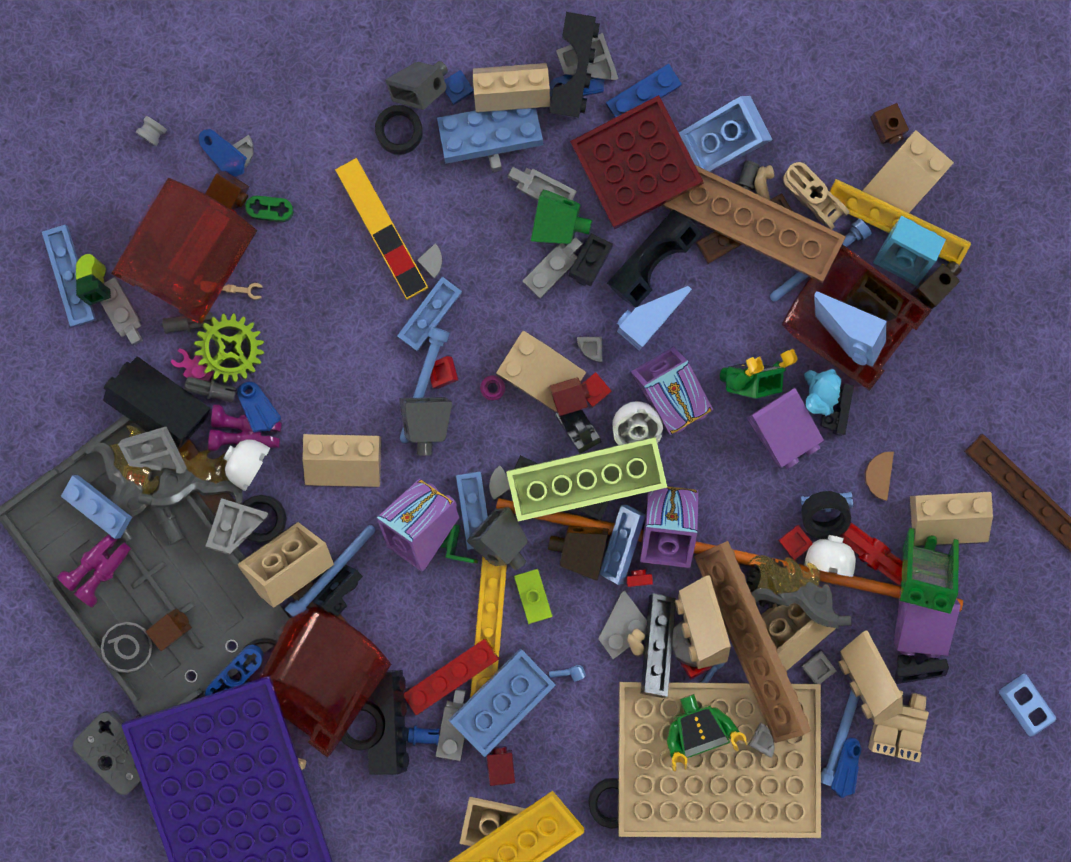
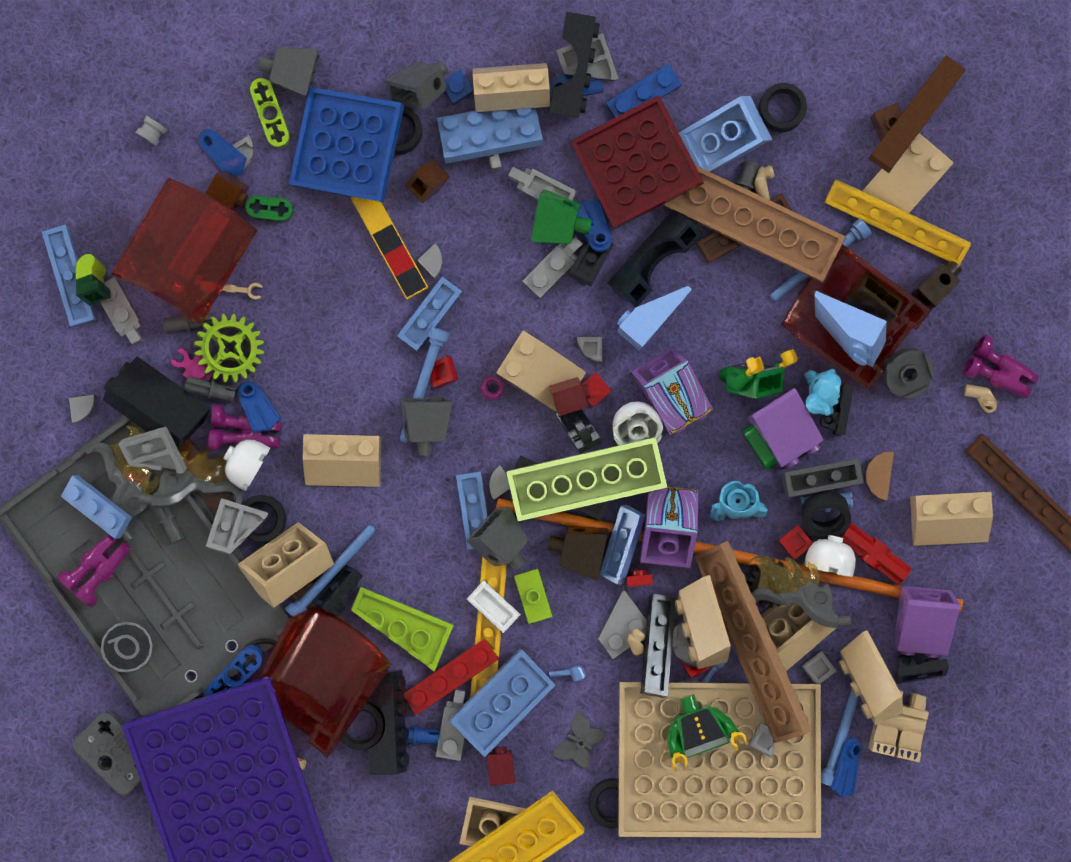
reddish brown brick [145,608,192,651] -> none
medium lavender slope [377,479,459,572] -> none
green bracket [440,525,479,563] -> none
tan piece [783,162,849,230] -> none
medium azure slope [873,216,946,286] -> none
green door [900,527,959,614] -> none
light blue piece [999,674,1056,737] -> none
none -> light grey tile [69,395,96,423]
none -> lime beam [250,78,290,149]
none -> dark grey torso [258,47,320,100]
none -> blue plate [289,87,405,203]
none -> lime wing [351,587,454,672]
none -> reddish brown brick [405,159,450,203]
none -> white tile [467,580,521,633]
none -> dark grey piece [553,712,606,768]
none -> blue piece [578,199,612,252]
none -> medium azure hair [710,481,768,521]
none -> green beam [741,424,777,471]
none -> black tyre [758,82,807,133]
none -> dark grey brick [780,458,864,498]
none -> reddish brown tile [868,55,966,173]
none -> dark grey plate [883,347,934,399]
none -> magenta piece [963,334,1039,399]
none -> tan arm [964,384,997,413]

